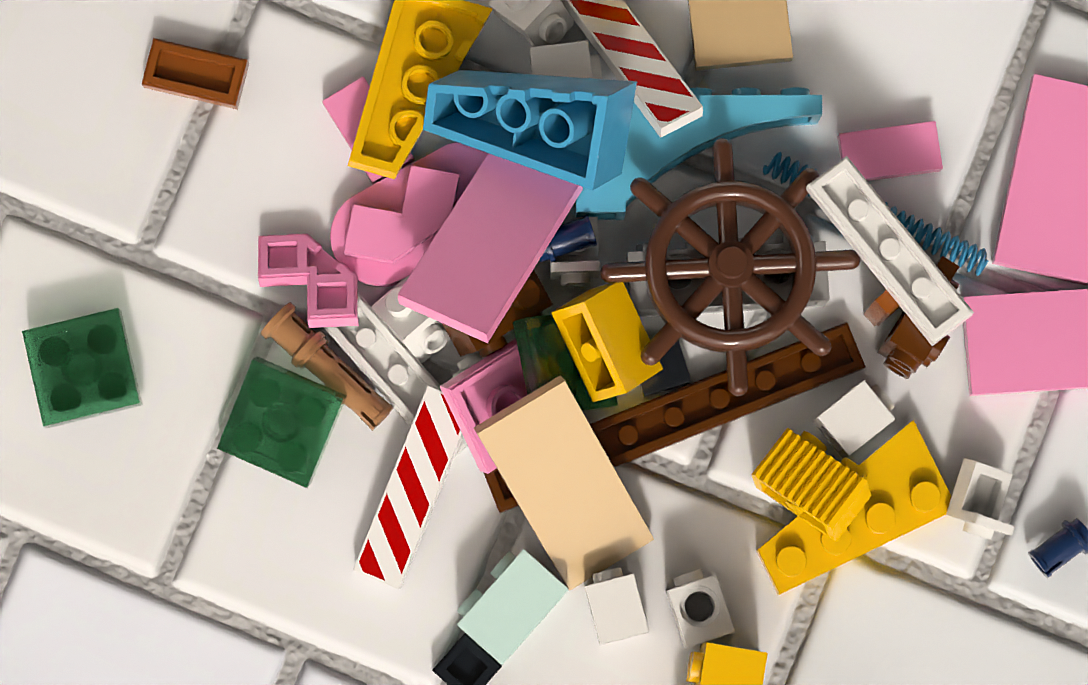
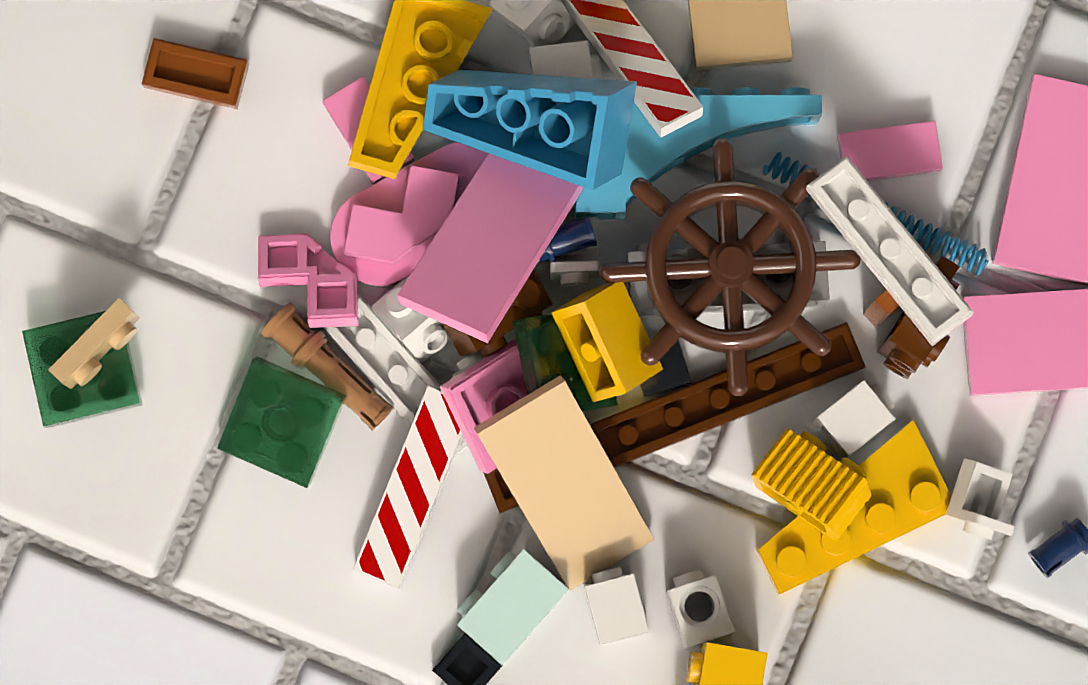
none -> tan plate [48,298,140,389]

